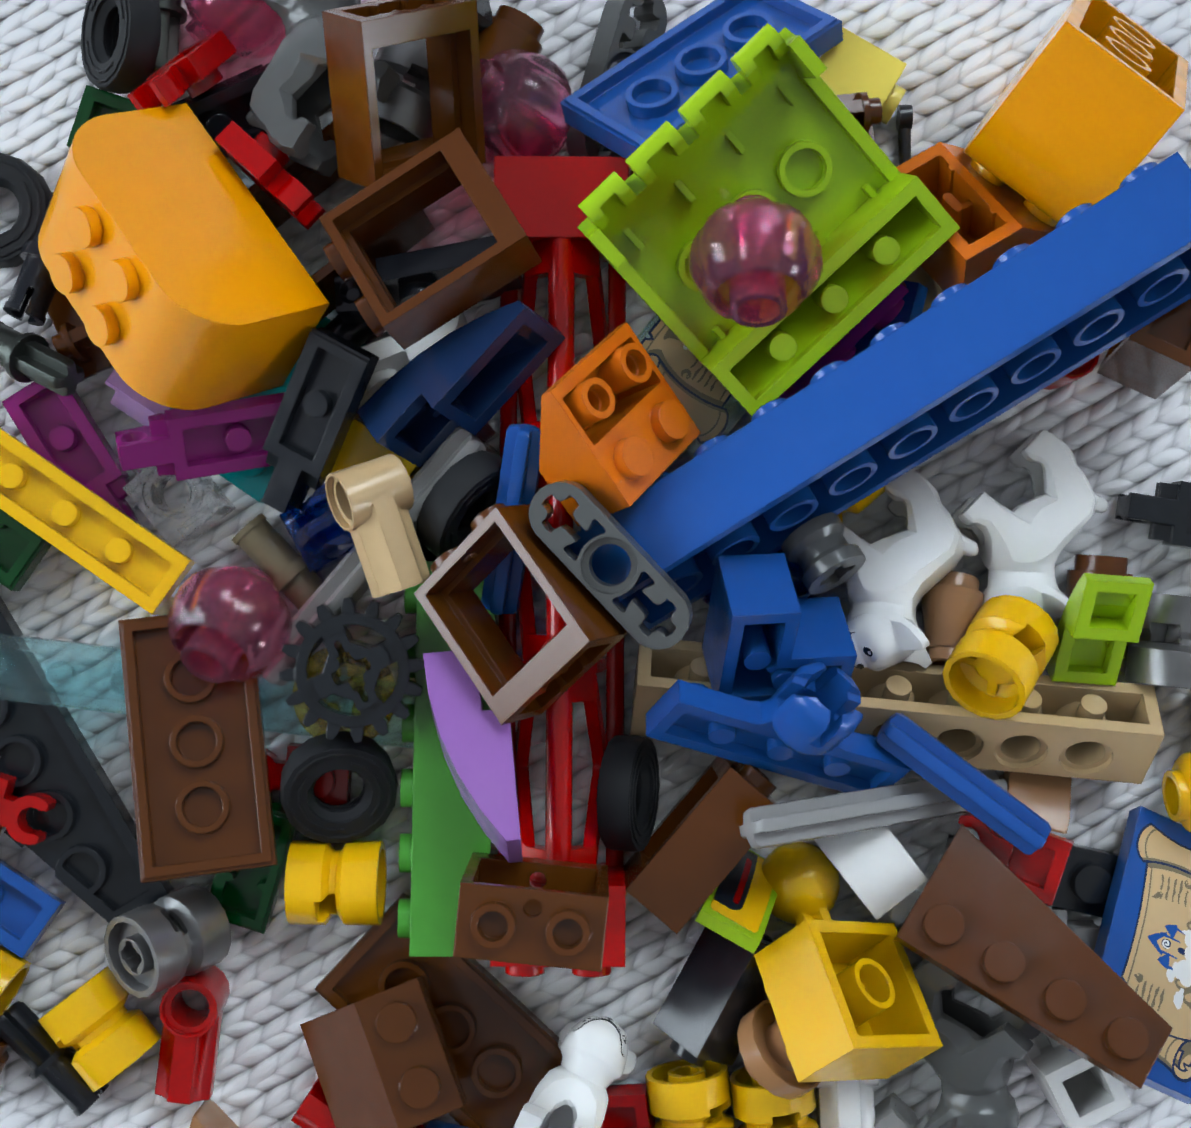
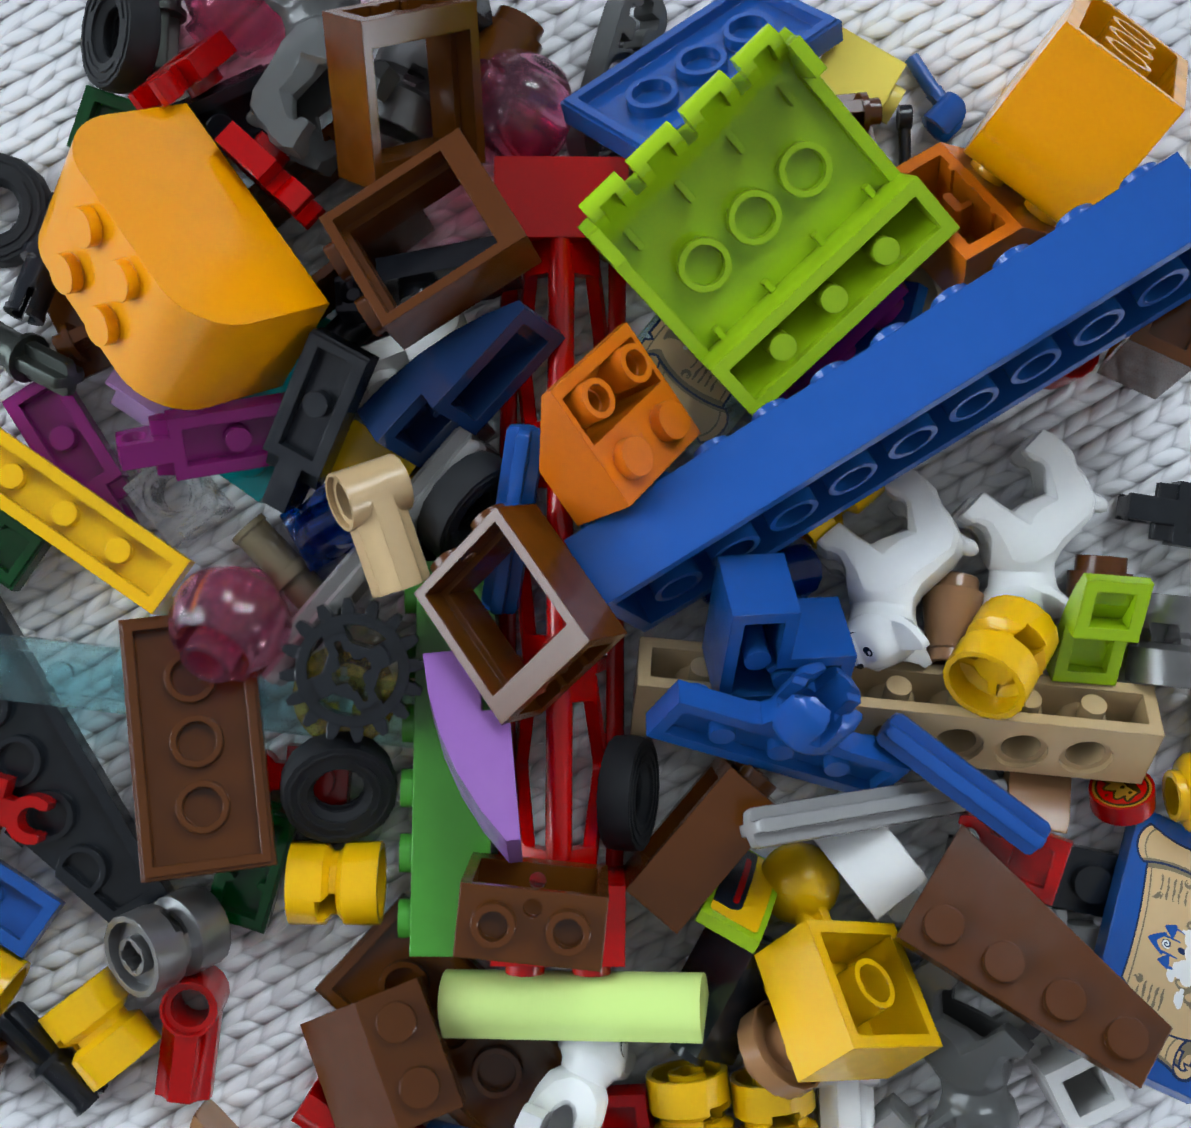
dark grey beam [529,480,693,650] -> none
clear pink plant [688,195,823,328] -> none
dark grey wheel [781,512,866,595] -> none
none -> yellowish green brick [437,969,709,1044]
none -> blue hand [905,53,966,143]
none -> red tile [1088,773,1156,826]

